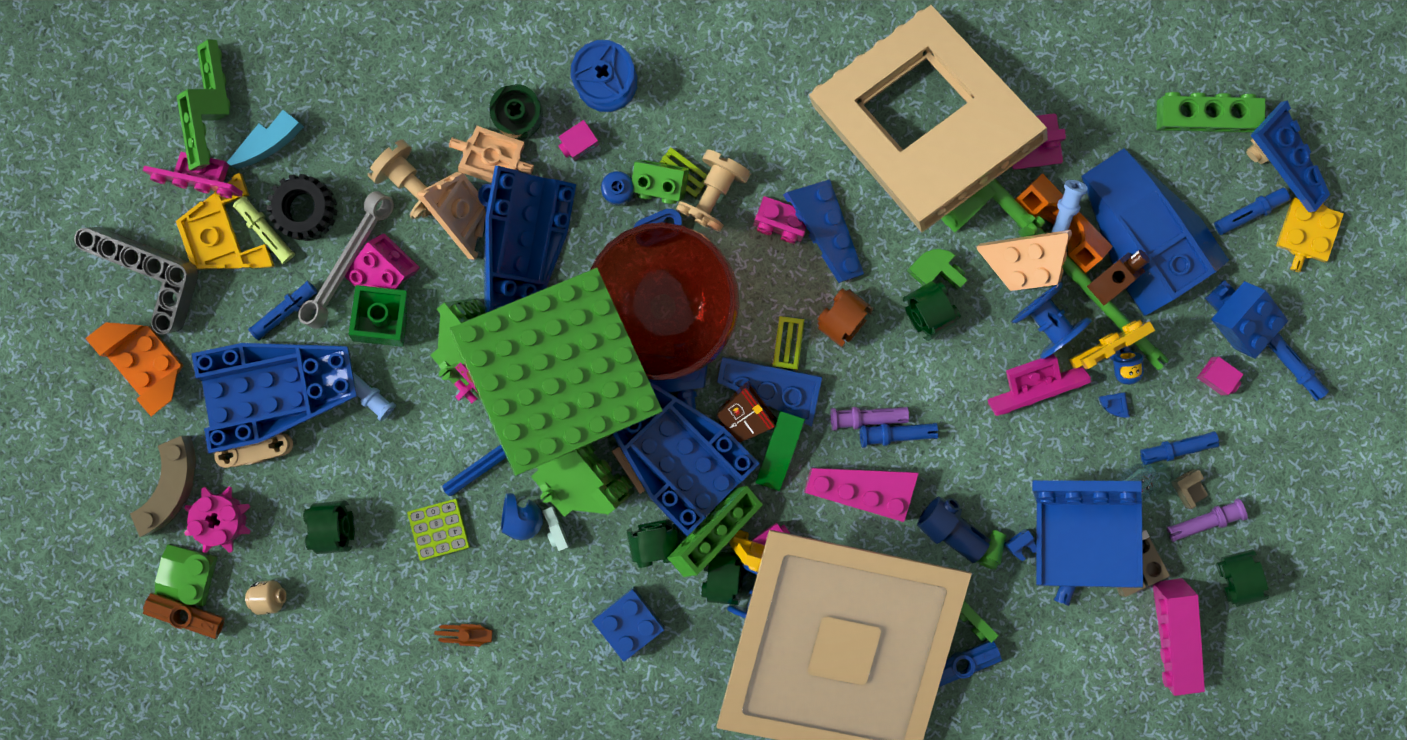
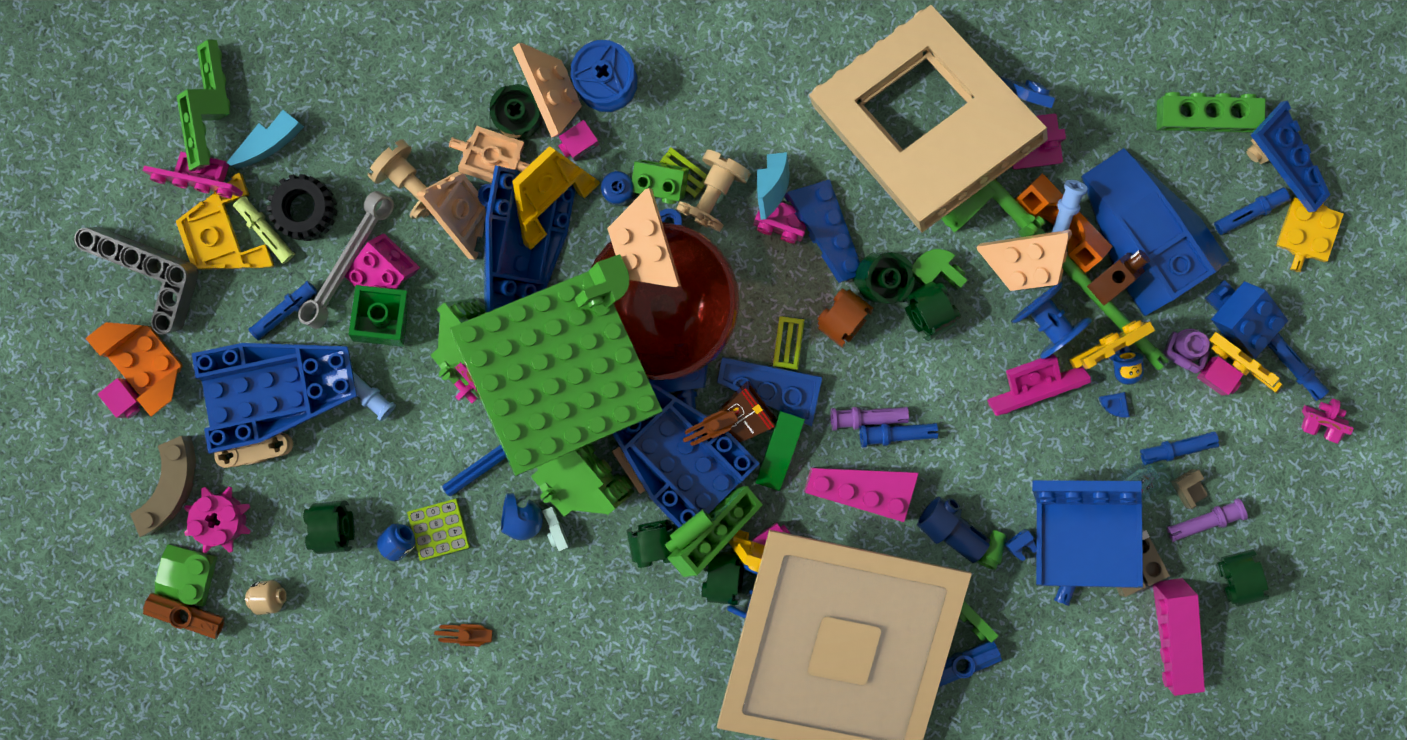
blue brick [592,587,665,662] -> none
none -> dark pink brick [97,378,141,419]
none -> blue head [377,523,416,562]
none -> yellow wing [512,146,600,250]
none -> light nougat wing [513,43,582,138]
none -> bright green brick [575,254,629,309]
none -> light nougat wing [608,188,681,288]
none -> bright green cylinder [665,509,715,553]
none -> dark orange piece [683,410,738,446]
none -> medium azure slope [757,152,790,220]
none -> dark green brick [854,252,915,304]
none -> blue wing [999,76,1055,108]
none -> medium lavender piece [1164,329,1210,373]
none -> yellow wing [1209,332,1283,394]
none -> dark pink hips [1301,398,1354,444]

